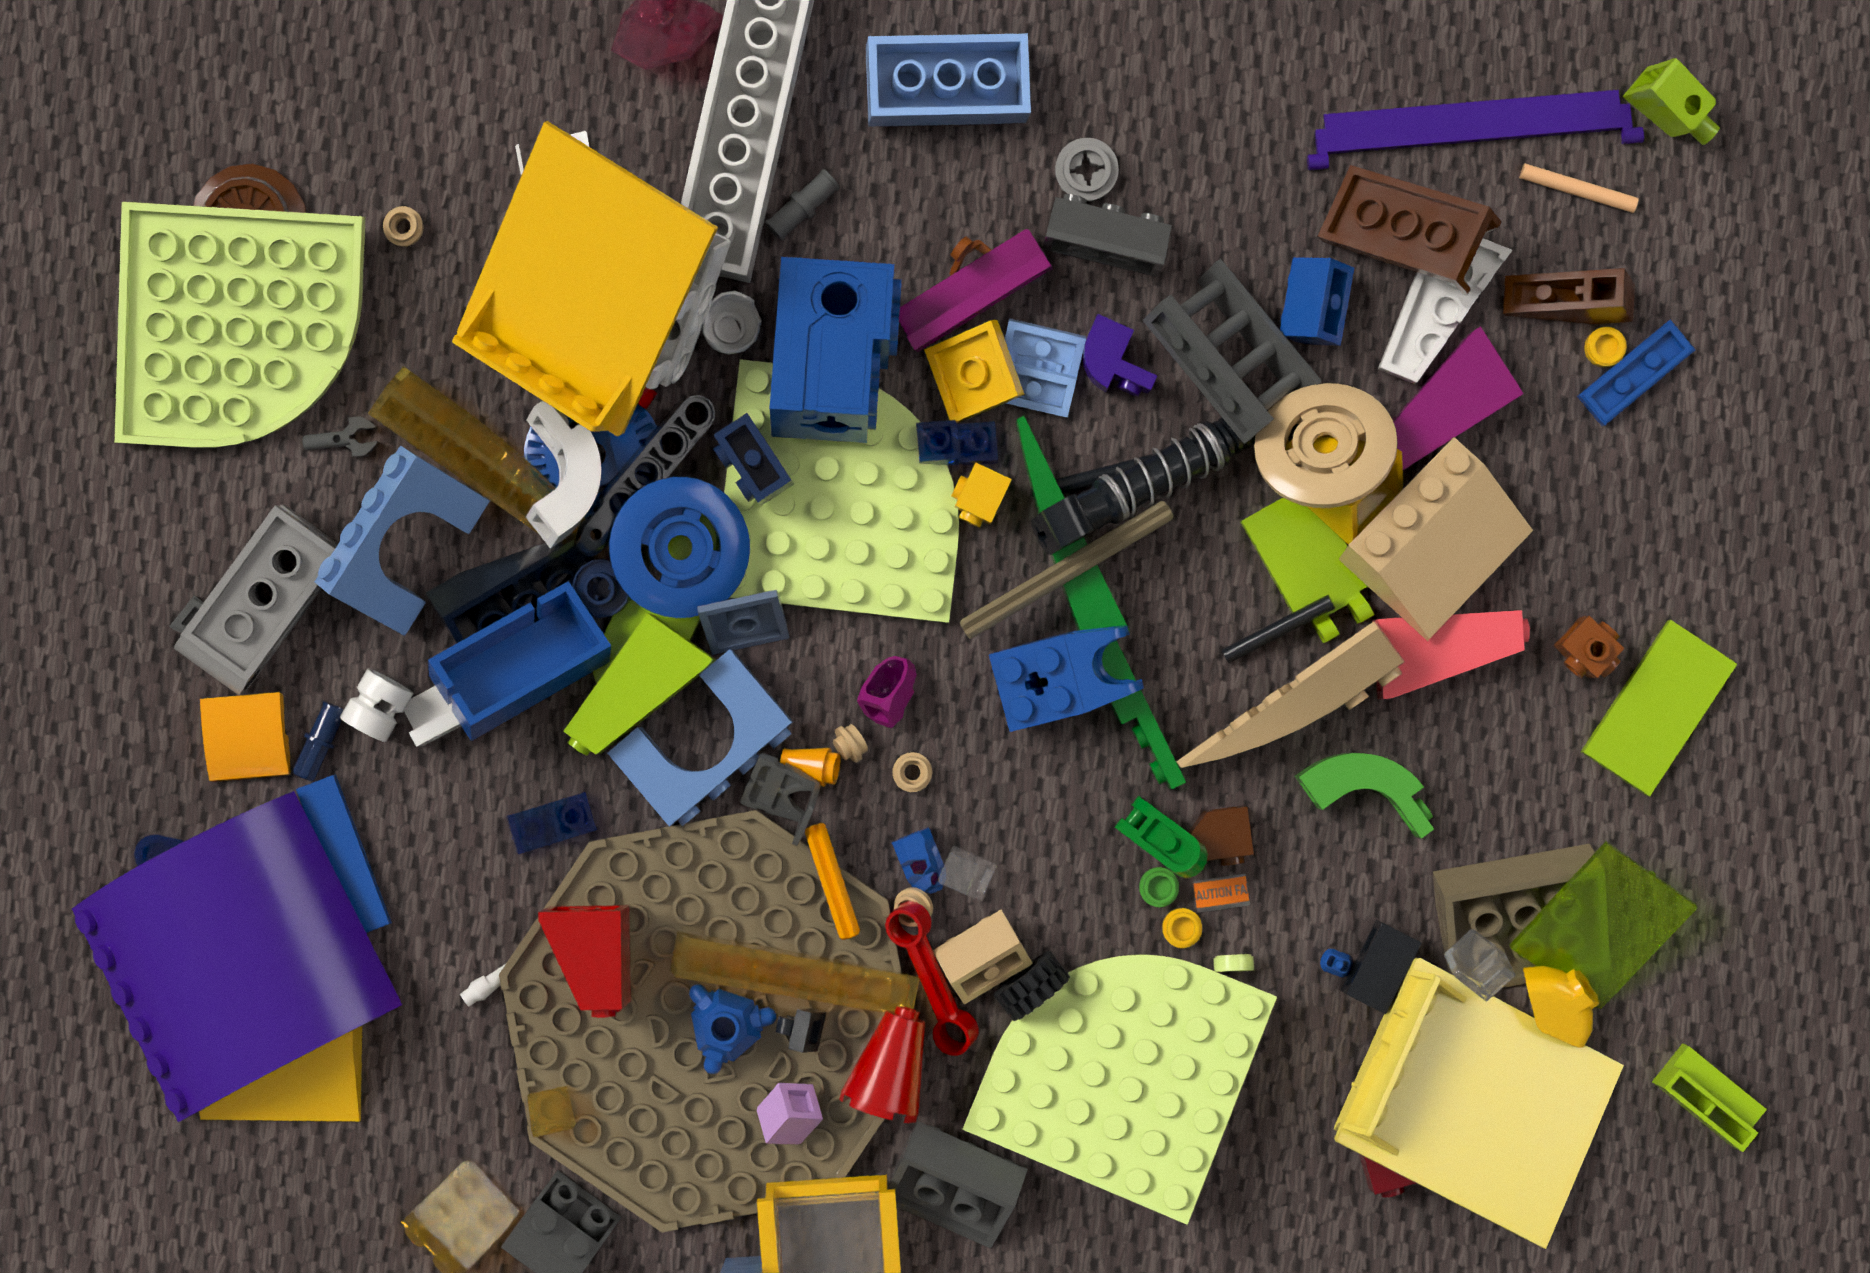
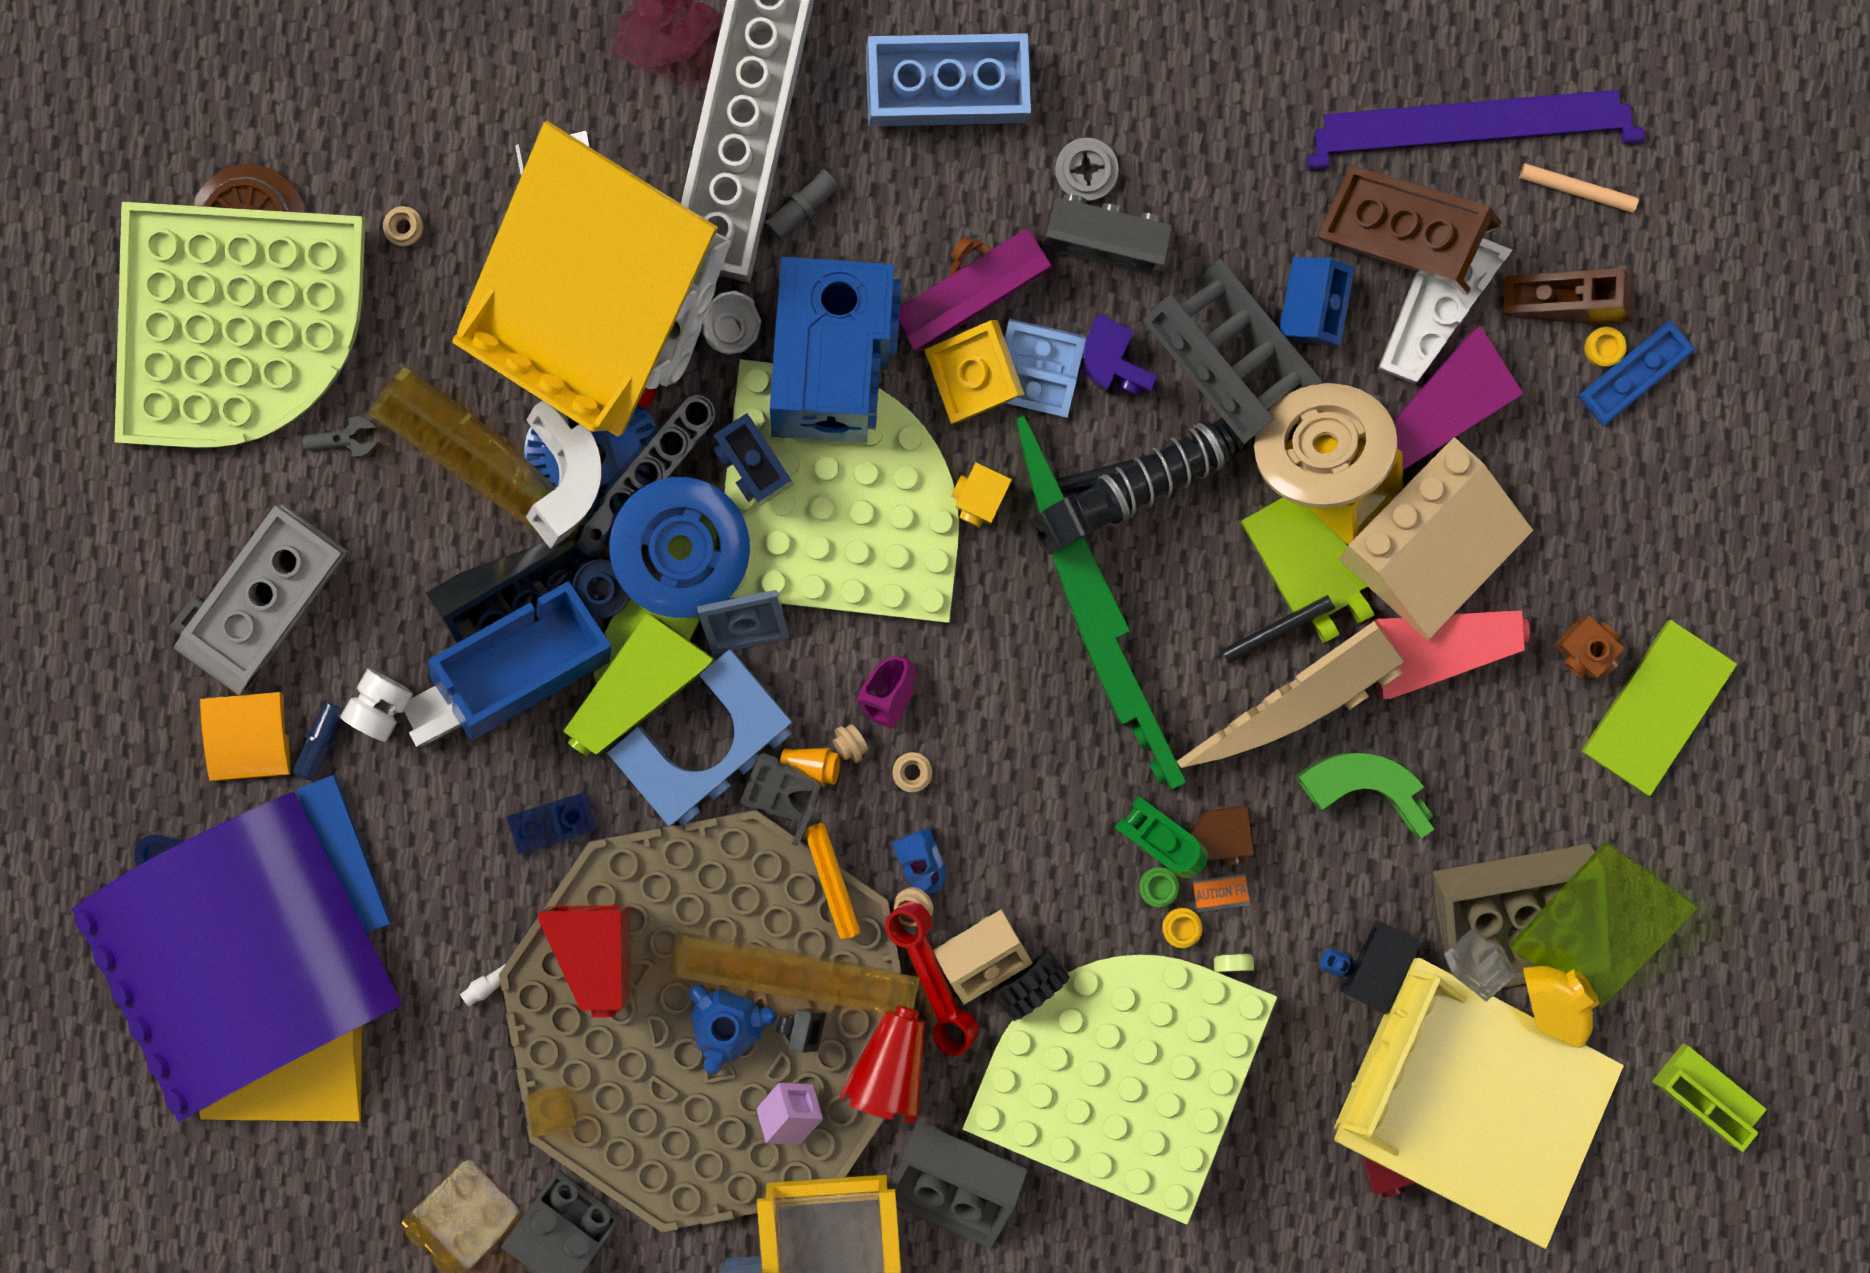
medium blue arch [314,445,490,636] -> none
clear blue slope [916,420,998,465] -> none
clear panel [938,844,997,901] -> none
dark tan axle [960,501,1174,639] -> none
blue brick [989,625,1144,732] -> none
lime torso [1622,58,1720,145] -> none

